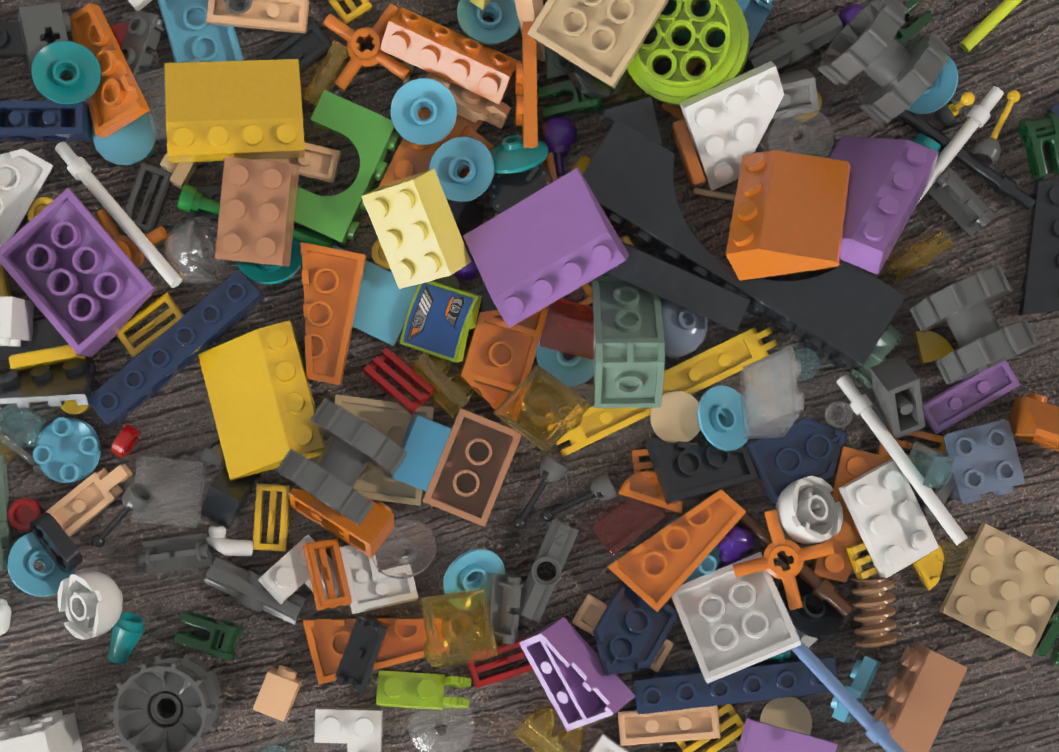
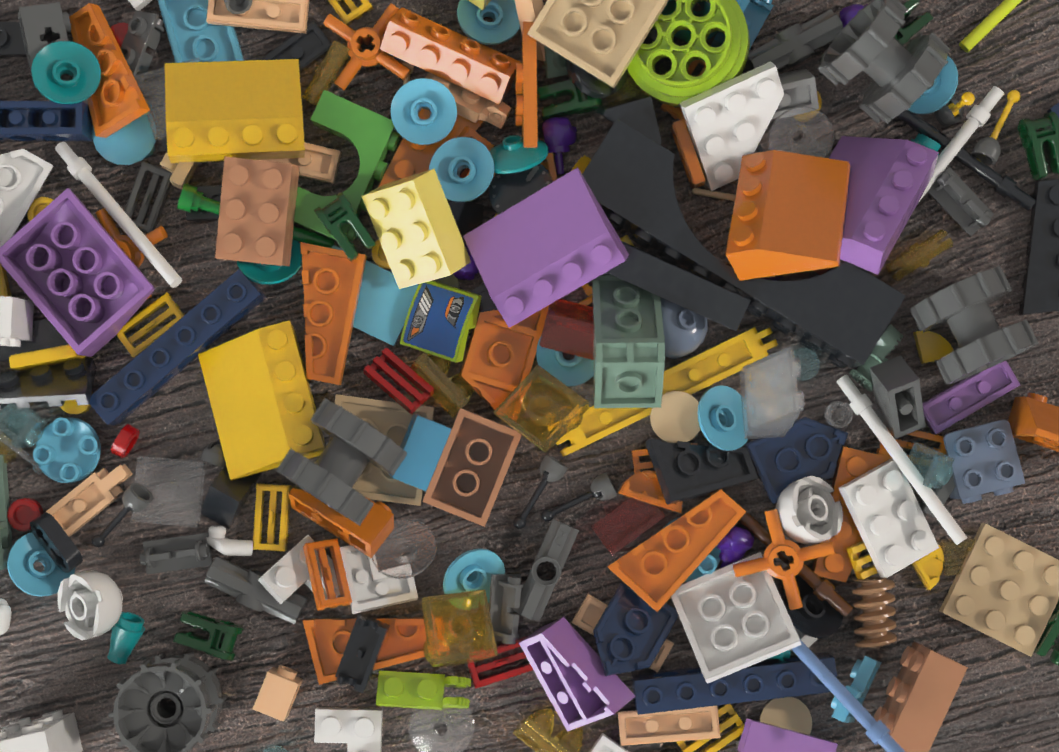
clear cylinder [163,216,226,284] -> none
none -> dark green piece [314,191,376,262]

